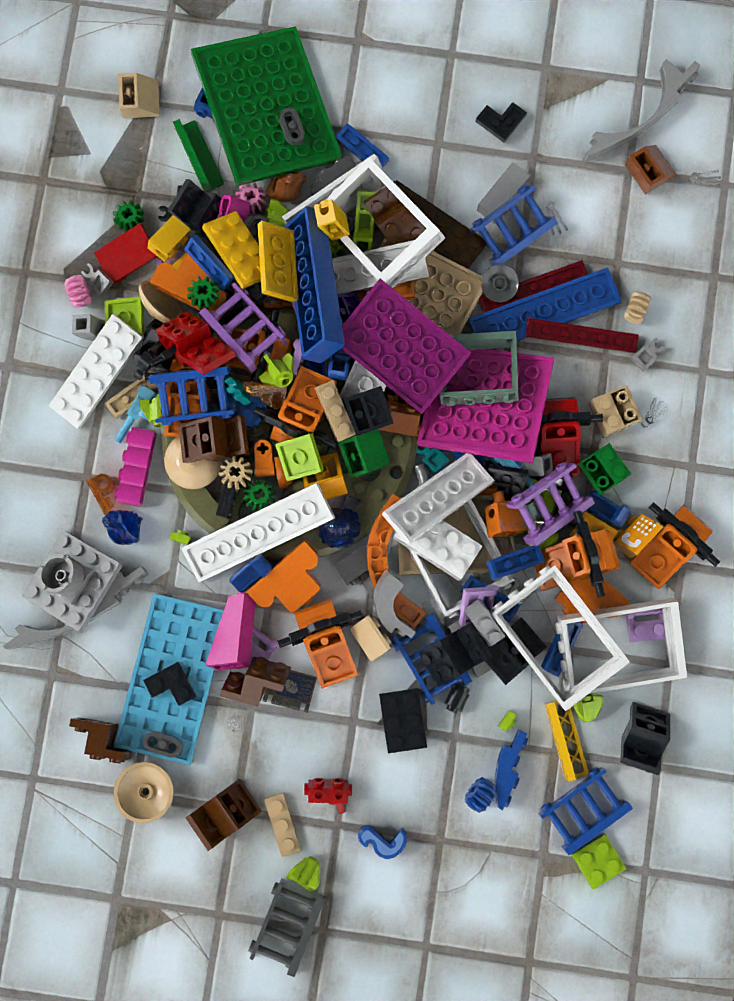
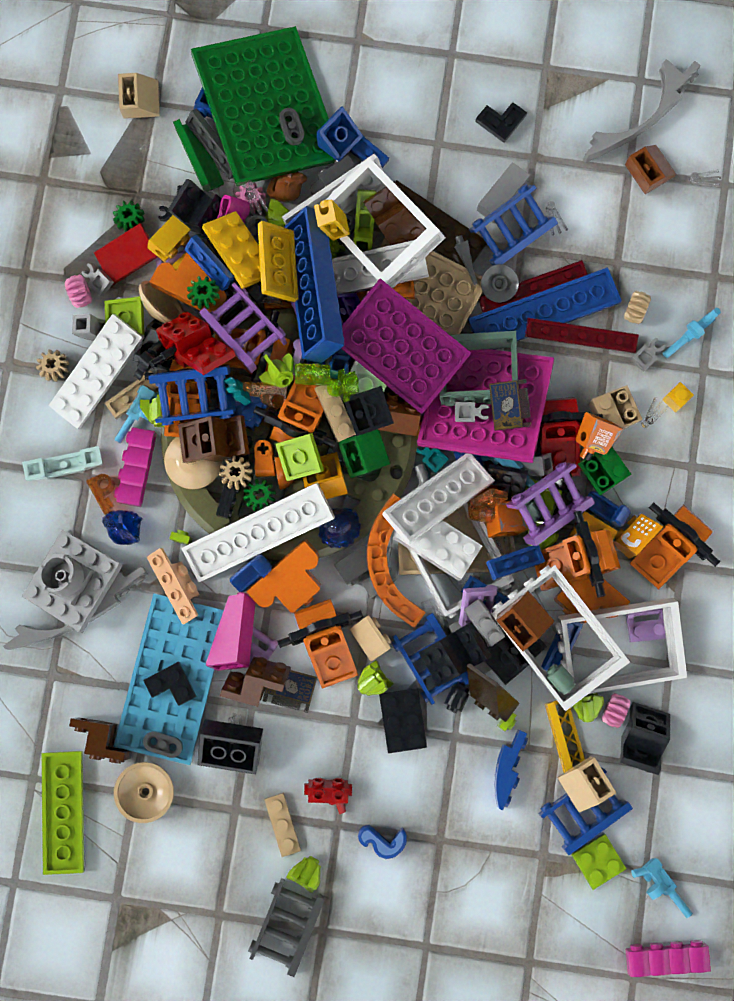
reddish brown bracket [186,779,262,851] -> none
light grey arch [373,569,416,638] -> none
blue gear [465,777,496,813] -> none
none -> light aqua slope [22,446,103,481]
none -> tan gear [36,349,69,382]
none -> lime plate [41,751,84,875]
none -> light nougat bracket [147,548,199,624]
none -> dark grey plate [185,109,234,180]
none -> black brick [197,719,263,775]
none -> clear piece [246,182,268,216]
none -> clear neon green hips [295,363,331,386]
none -> blue slope [317,106,363,161]
none -> clear neon green hips [327,369,359,403]
none -> lime brick [357,660,394,696]
none -> dark grey piece [454,235,478,285]
none -> light grey plate [455,402,489,422]
none -> clear orange plate [467,489,508,523]
none -> dark brown slope [467,663,520,722]
none -> clear smoke piece [489,379,532,431]
none -> dark orange slope [496,590,554,651]
none -> sand green brick [546,664,576,694]
none -> tan slope [557,756,616,812]
none -> orange torso [576,412,623,461]
none -> bright pink gear [602,693,630,728]
none -> dark pink brick [625,940,711,977]
none -> medium azure piece [631,858,693,918]
none -> medium azure piece [662,308,721,358]
none -> yellow brick [662,382,694,413]

